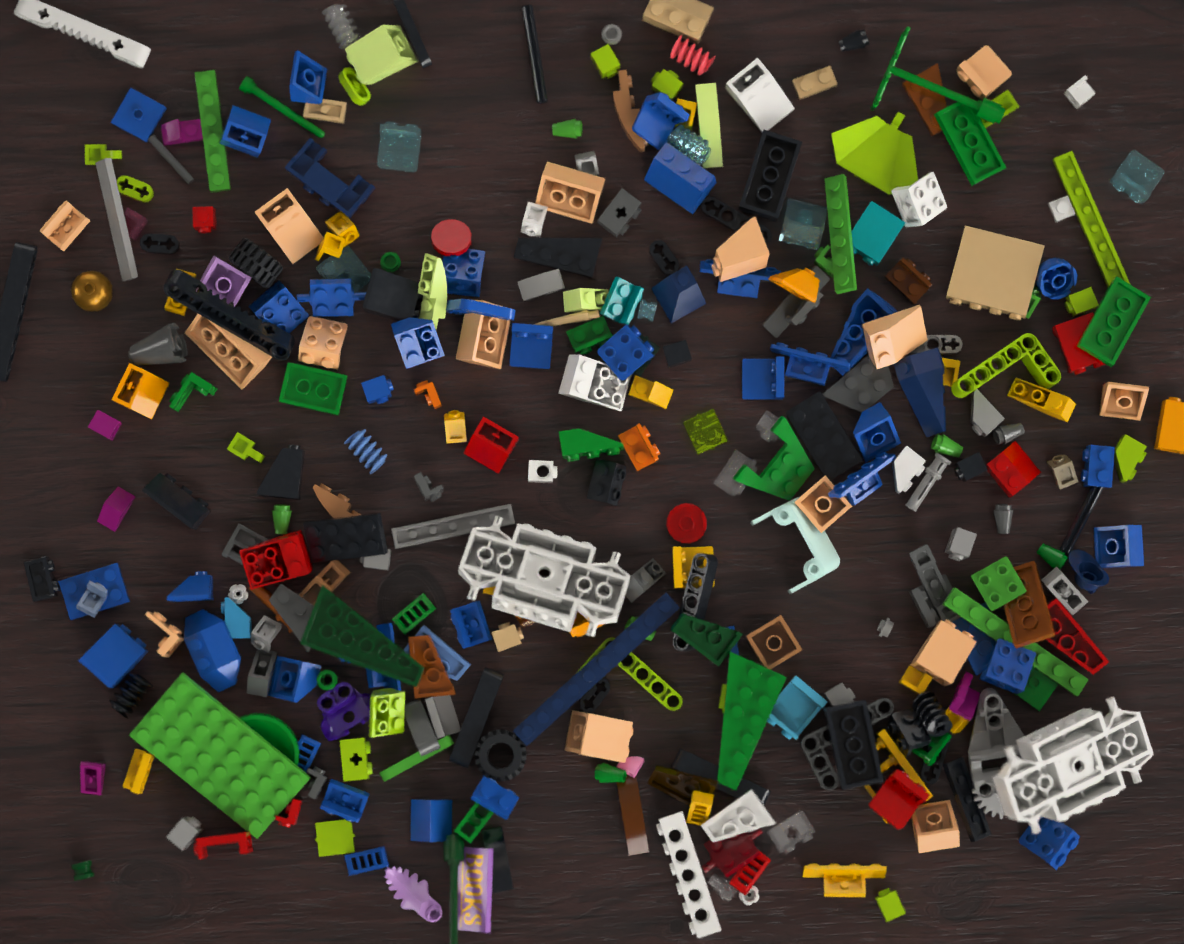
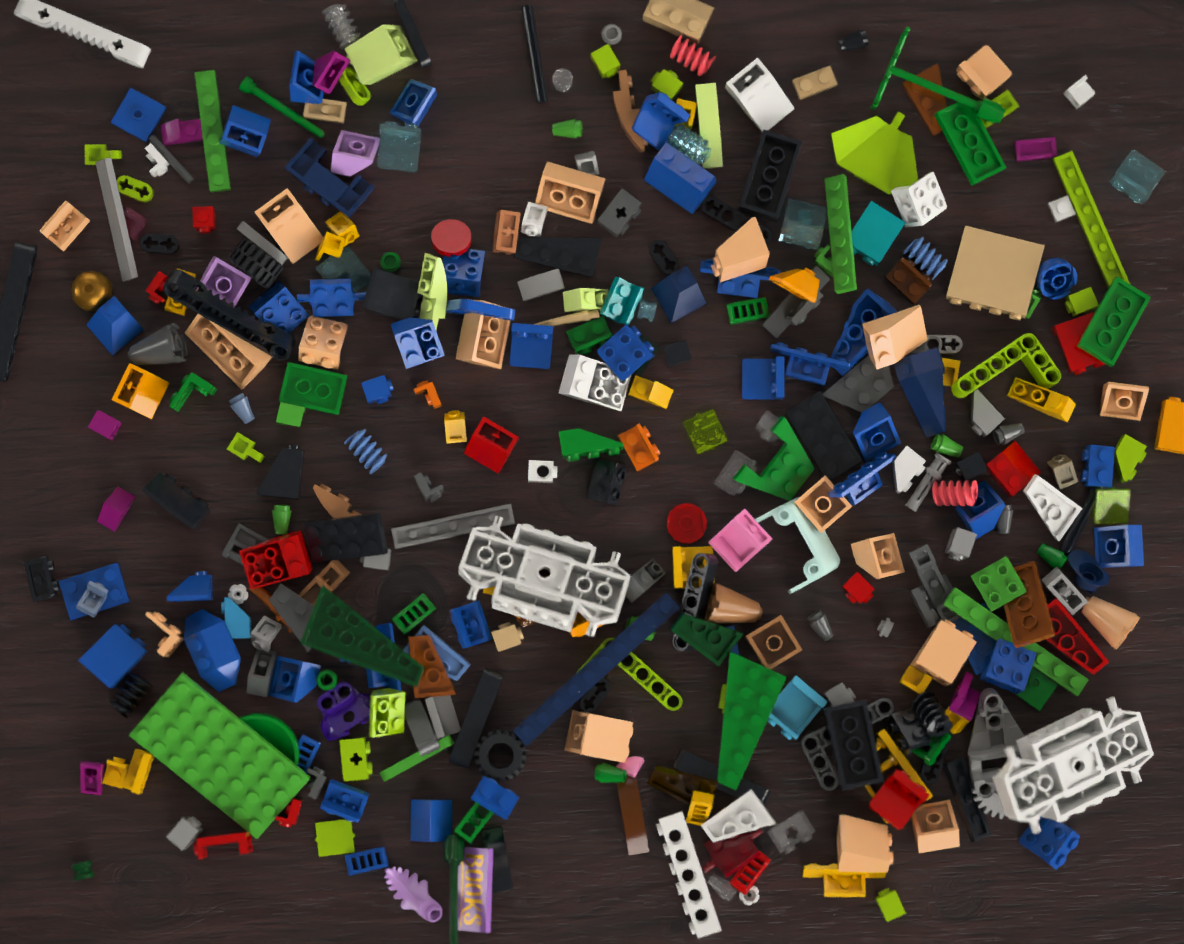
none -> blue slope [87,296,144,356]
none -> yellow bracket [102,757,130,789]
none -> white bracket [145,143,170,177]
none -> red bracket [145,271,168,305]
none -> sand blue cone [229,393,255,424]
none -> light grey beam [236,221,288,265]
none -> bright green panel [276,402,306,427]
none -> magenta slope [313,51,350,95]
none -> lavender slope [330,130,381,176]
none -> blue slope [390,79,437,129]
none -> nougat hinge [492,210,521,255]
none -> clear wheel [553,69,573,92]
none -> medium nougat cone [704,583,763,623]
none -> bright pink panel [709,509,772,572]
none -> green slope [726,297,770,325]
none -> dark grey cone [807,610,834,642]
none -> light nougat slope [836,815,893,872]
none -> red brick [842,572,874,604]
none -> light nougat slope [851,533,905,579]
none -> medium blue piece [903,237,948,280]
none -> coral piece [932,480,978,506]
none -> blue slope [953,480,1005,539]
none -> magenta tile [1014,137,1057,162]
none -> white wing [1023,474,1082,542]
none -> light nougat cone [1082,596,1140,649]
none -> clear neon green piece [1094,487,1131,525]

